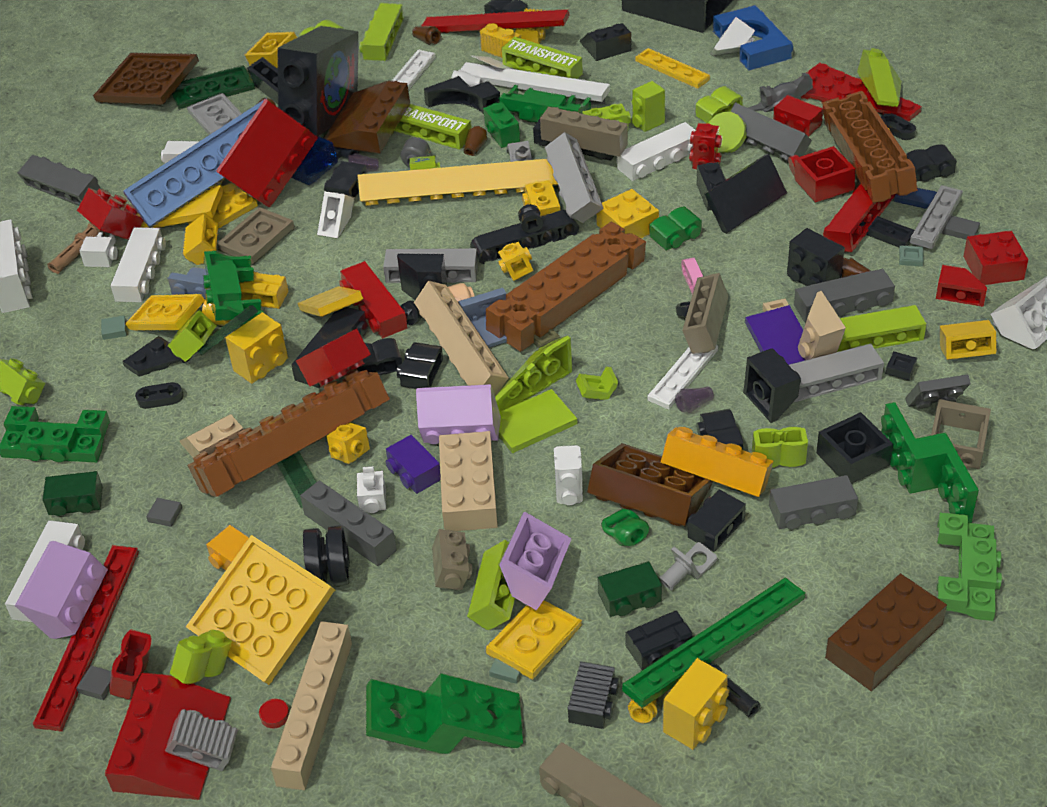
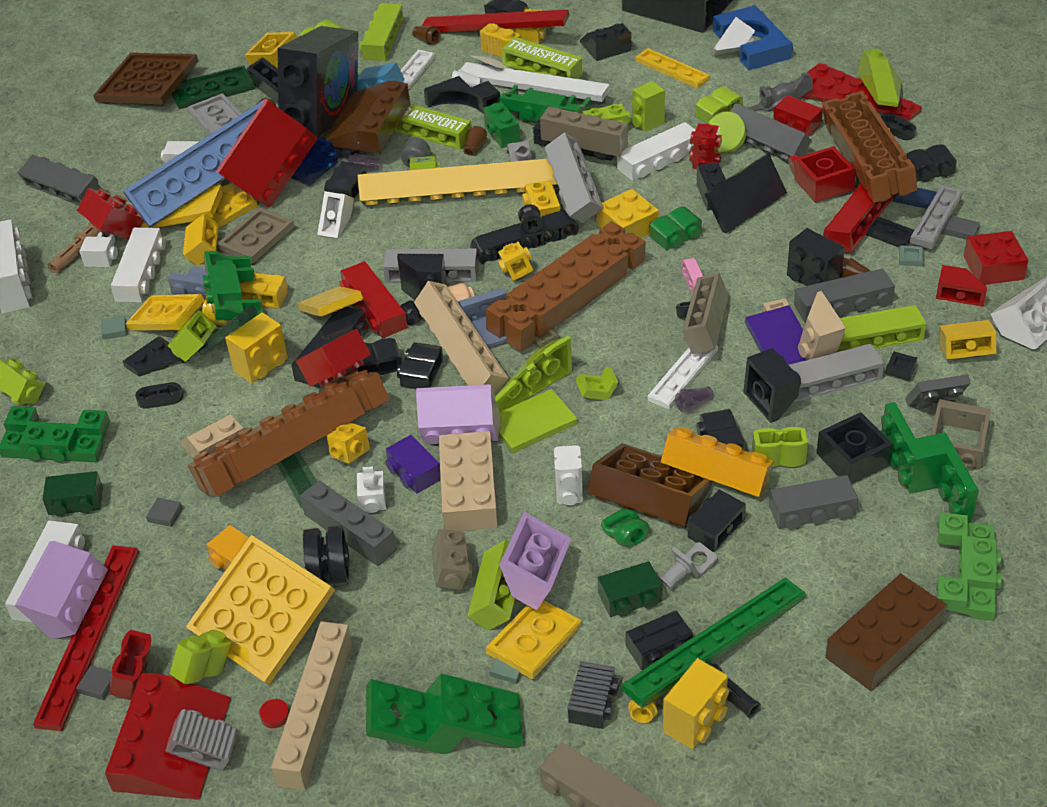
none -> dark azure brick [358,62,405,90]

